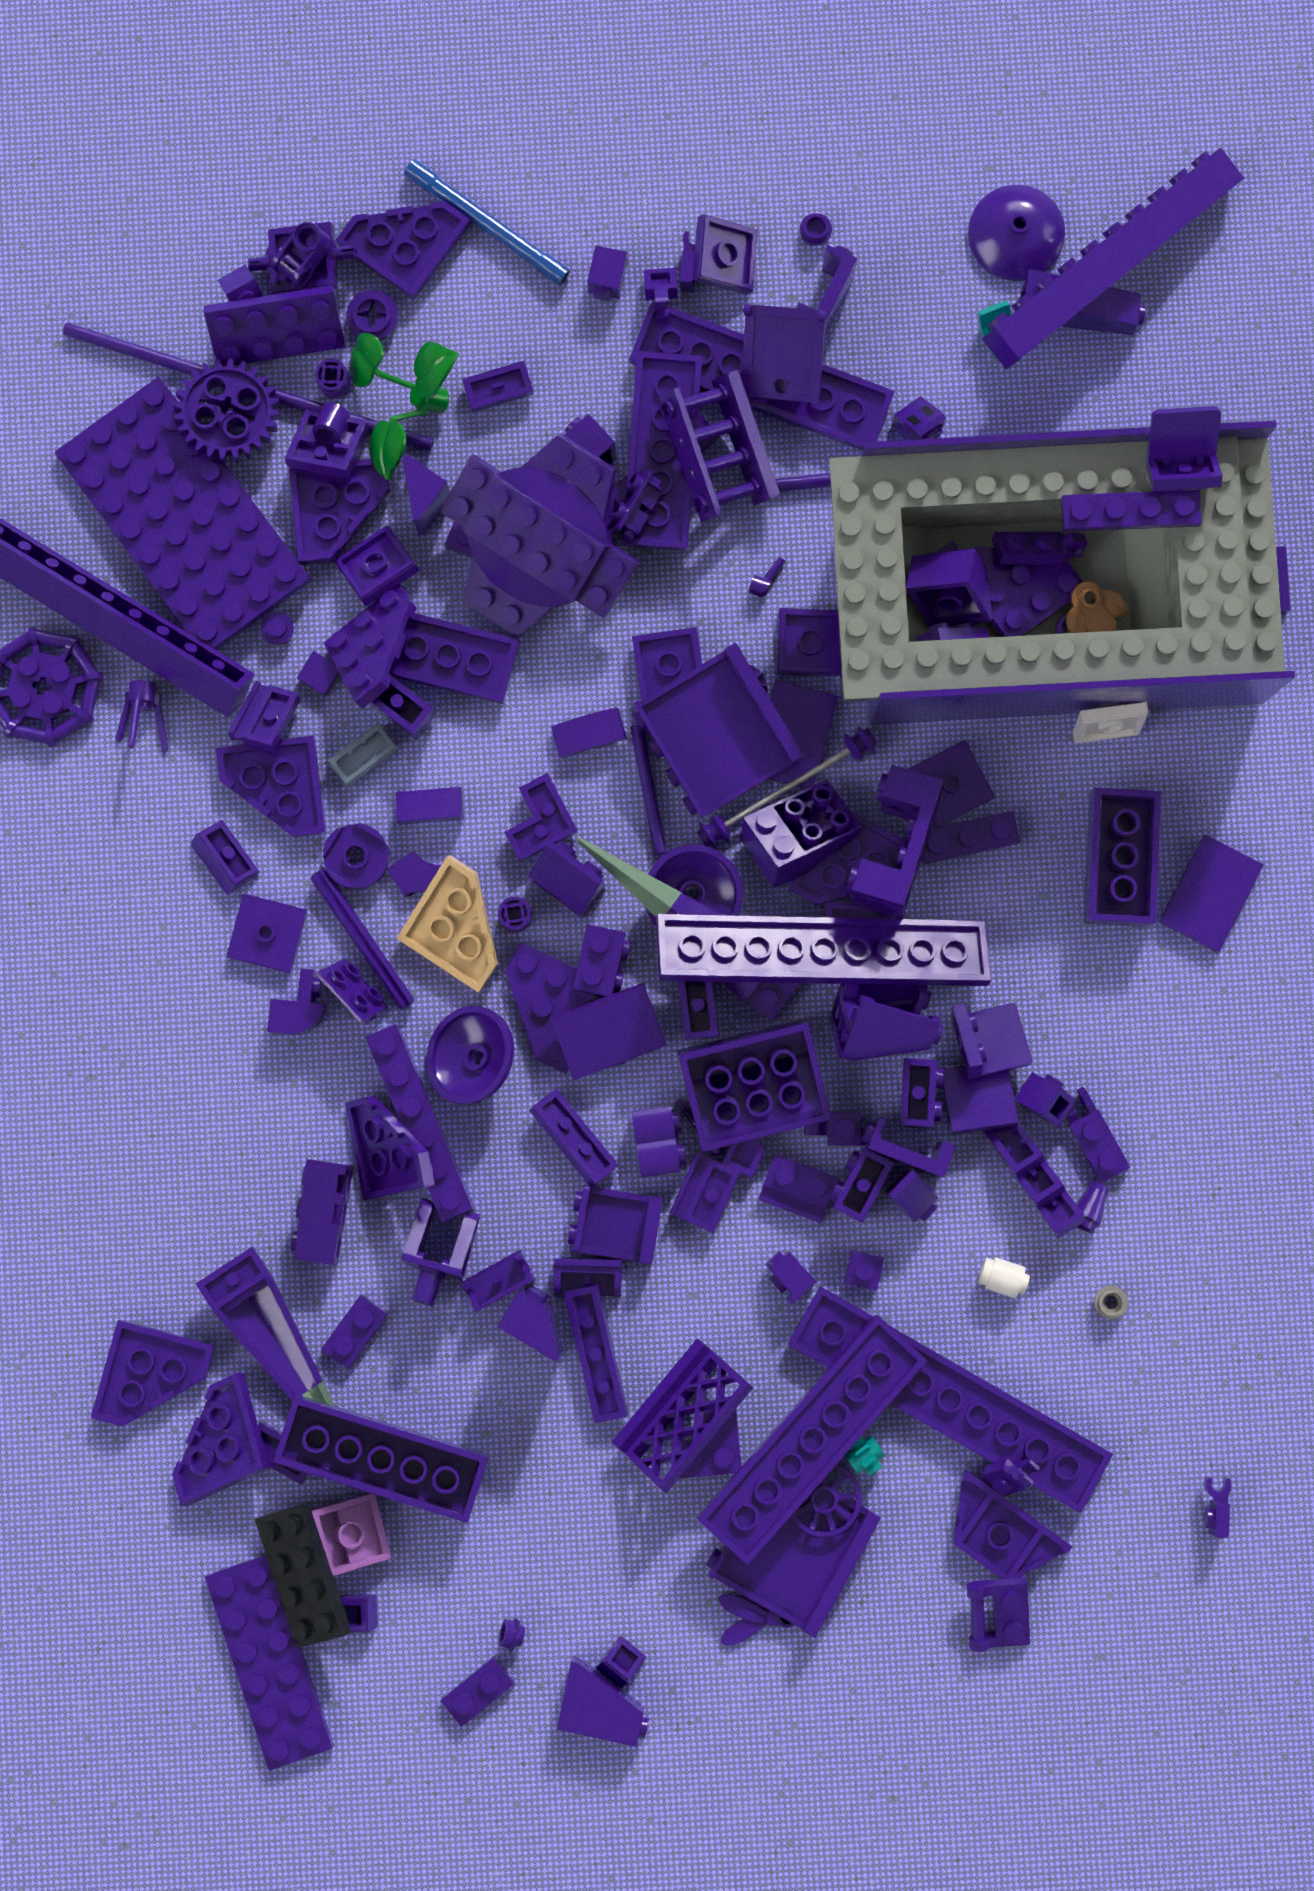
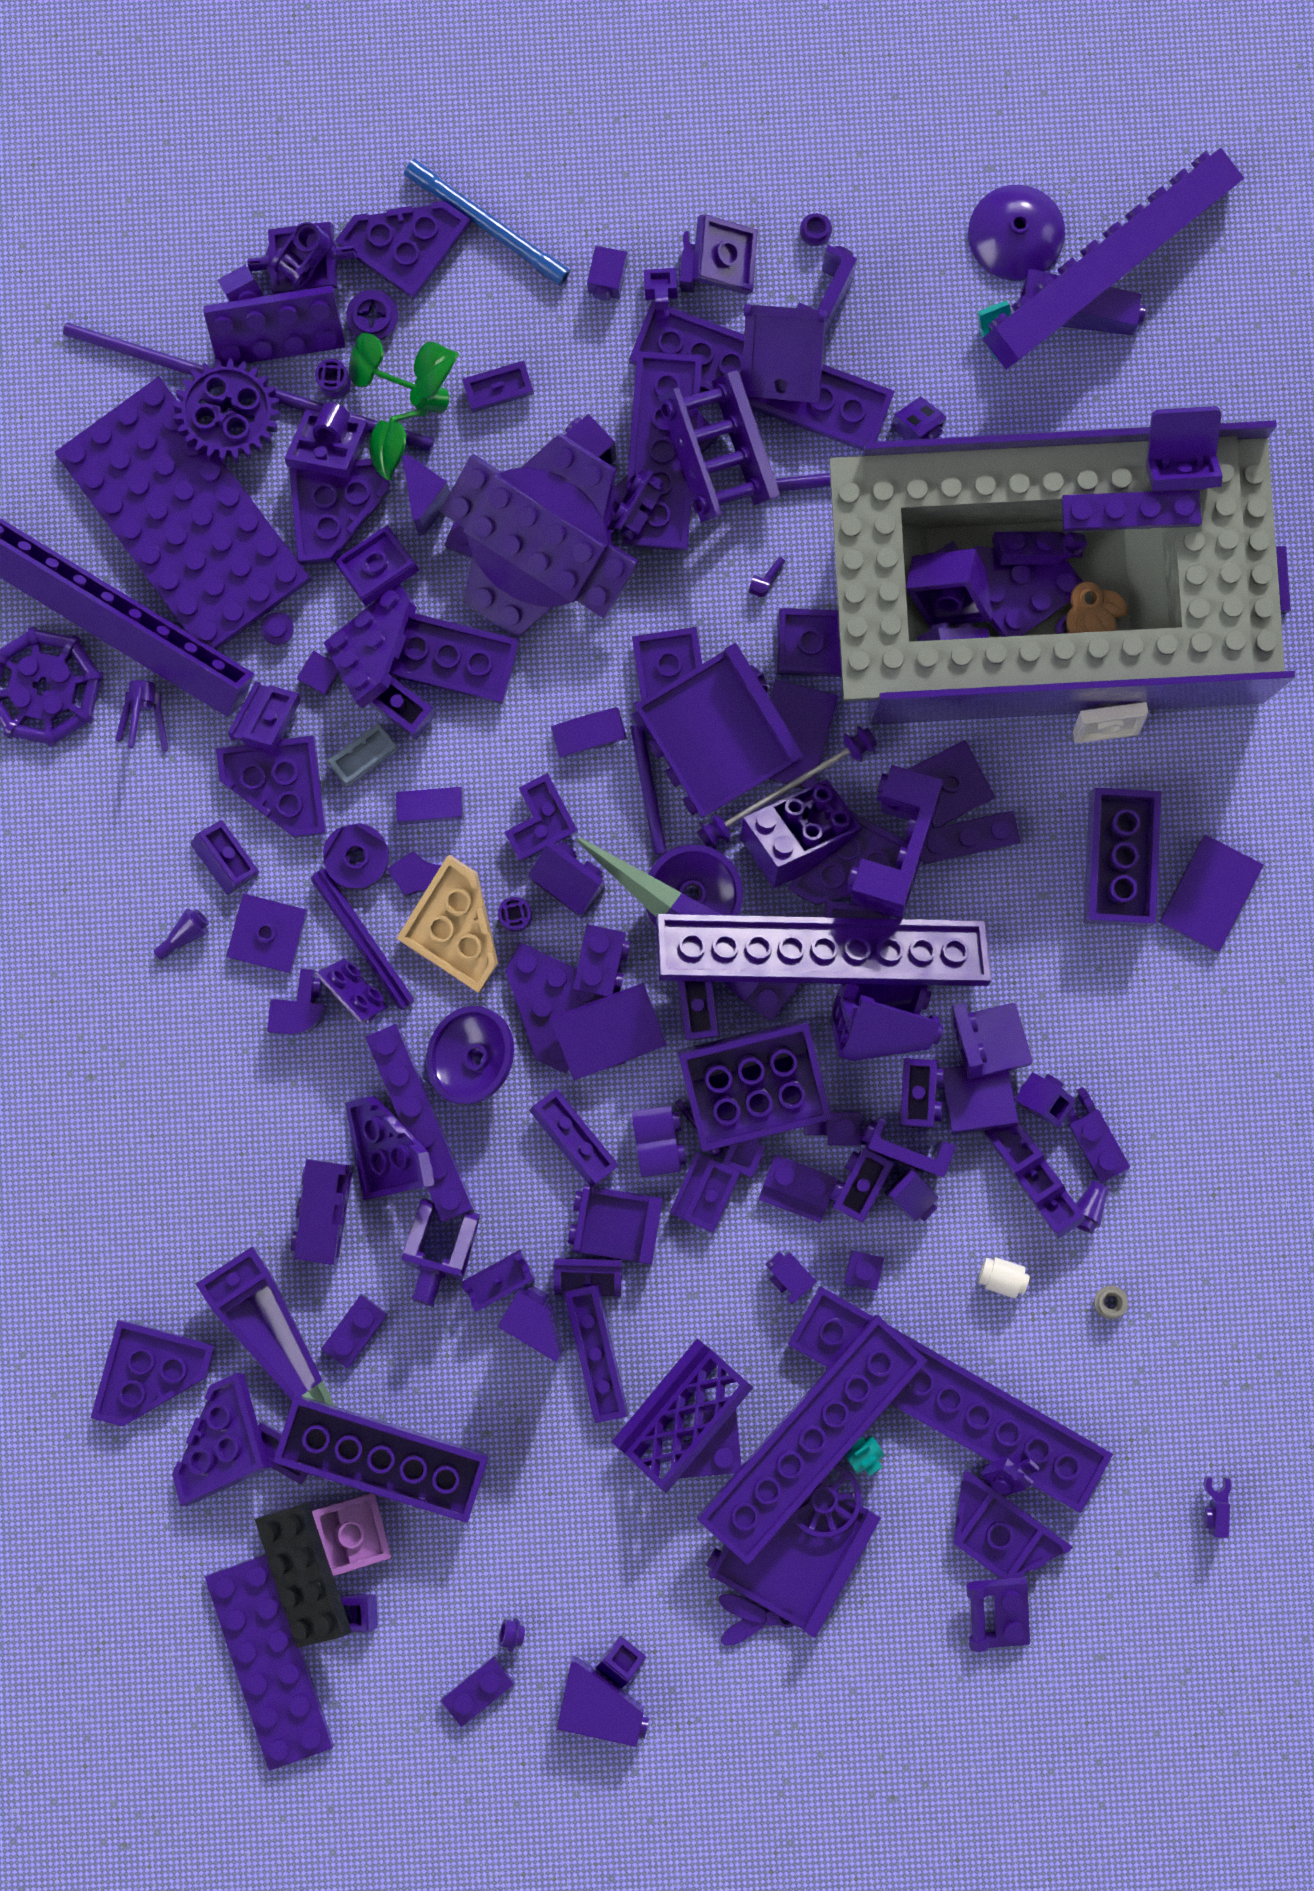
none -> dark purple cone [153,908,209,960]

